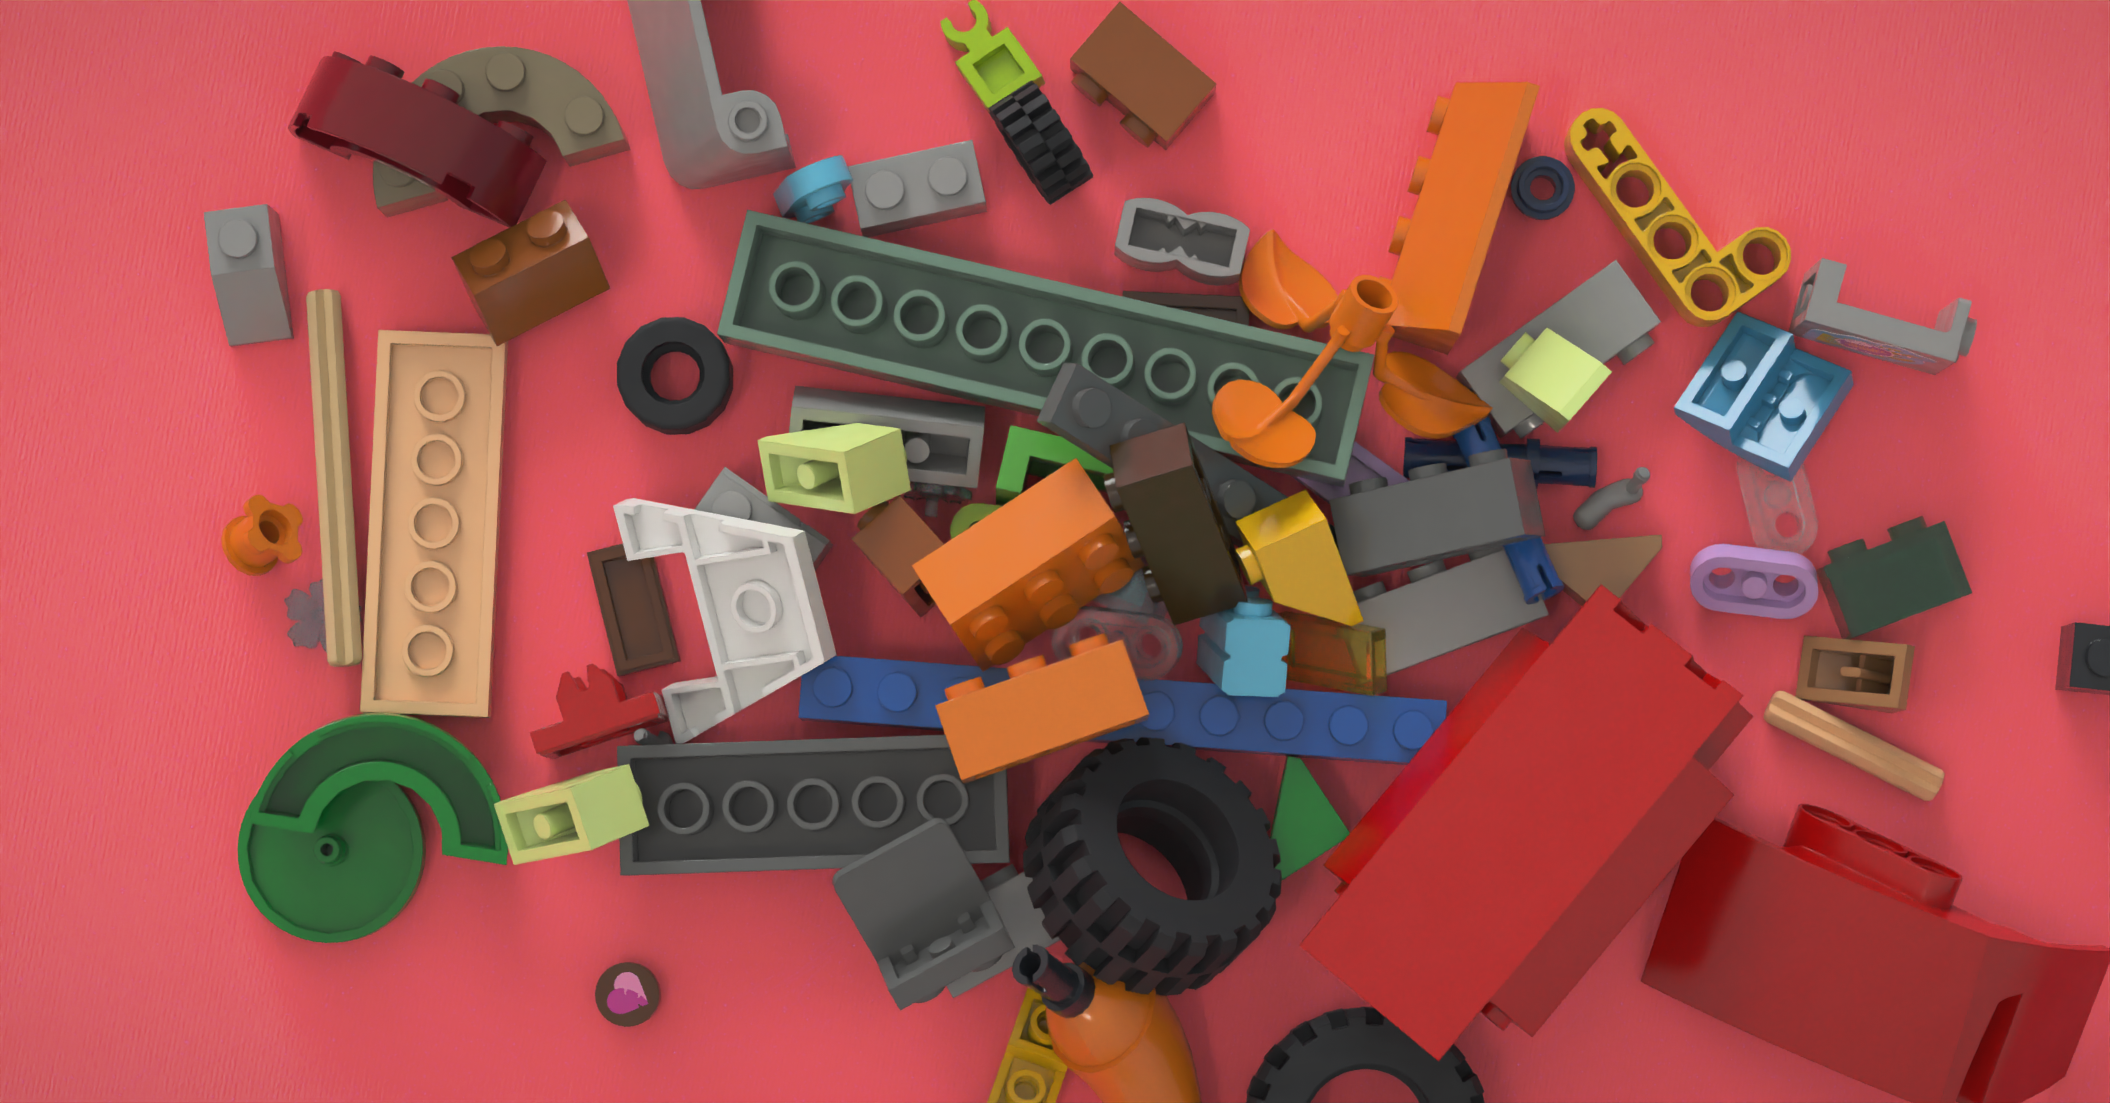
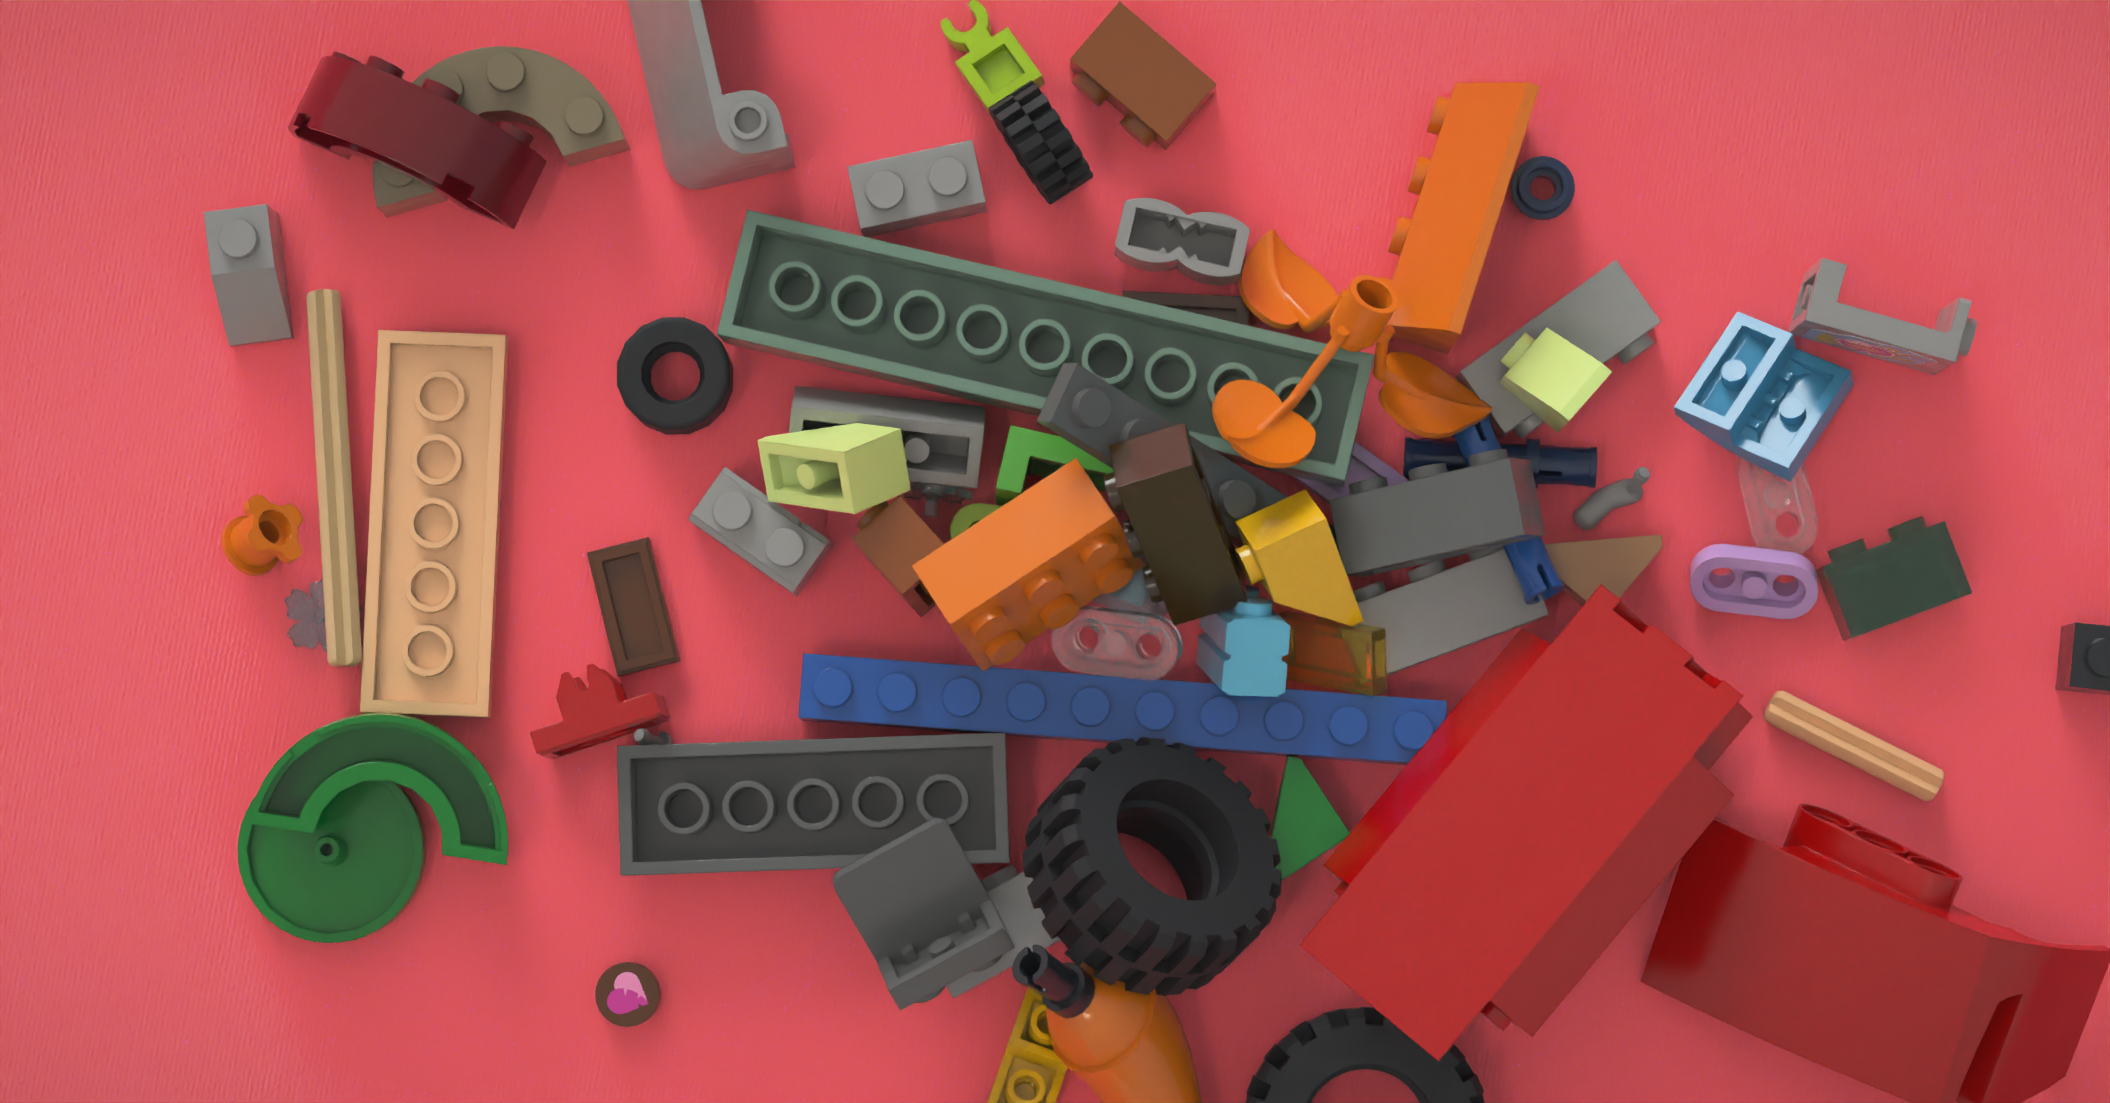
dark orange brick [451,200,611,346] -> none
yellowish green slope [494,764,650,865] -> none
white wing [613,498,837,744] -> none
medium azure plate [773,155,853,224] -> none
orange brick [935,633,1149,784] -> none
yellow beam [1564,108,1791,327] -> none
medium nougat slope [1795,635,1915,714] -> none

